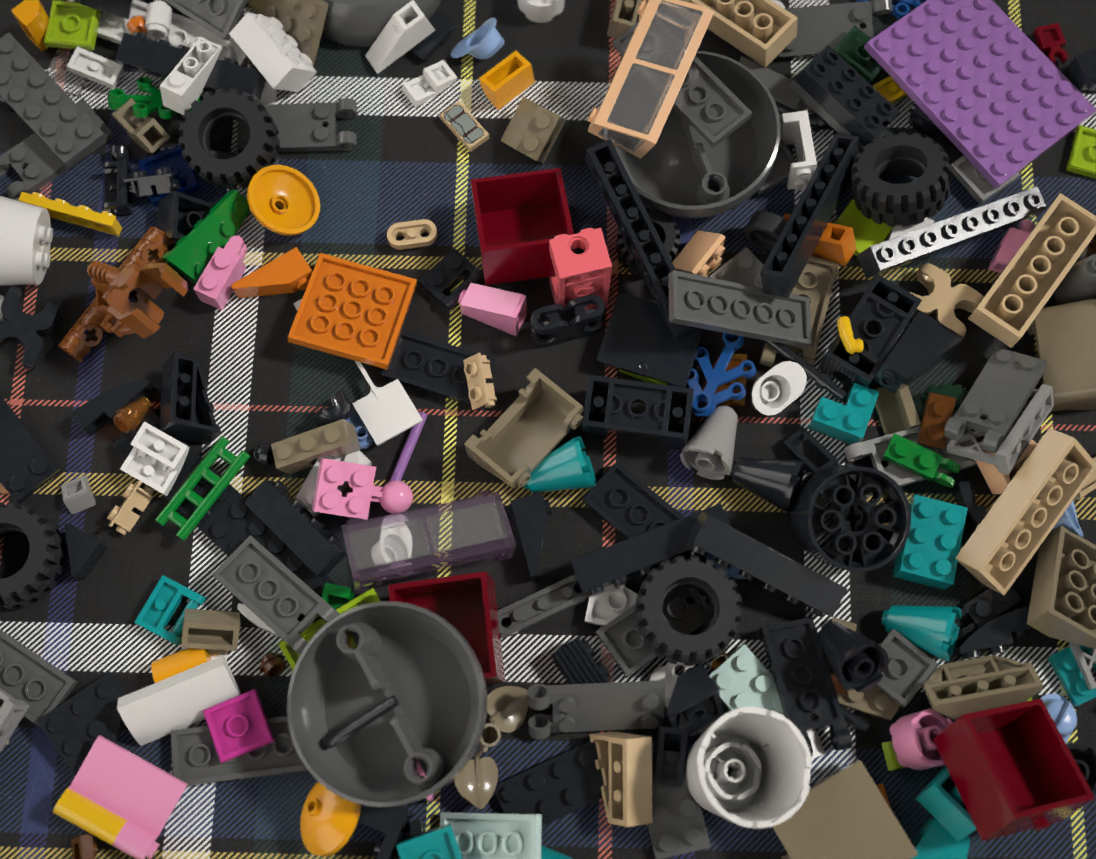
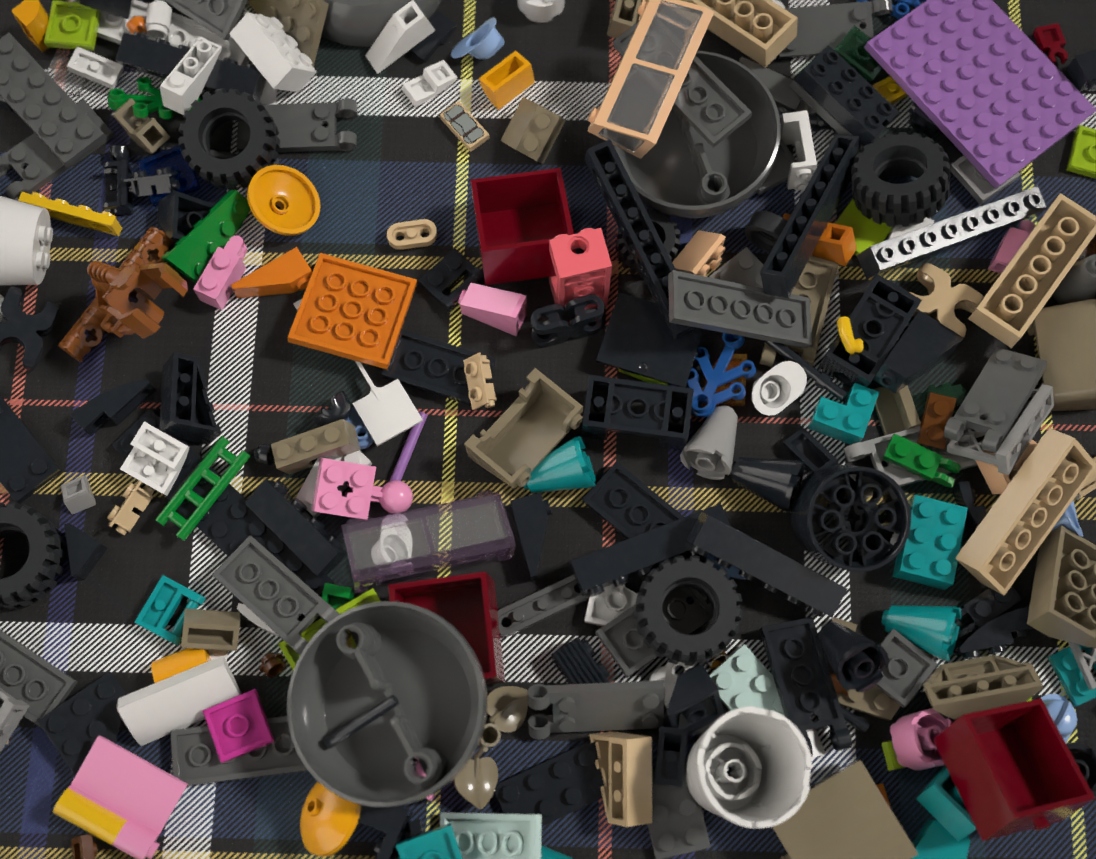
clear orange cone [113,396,152,433] -> none

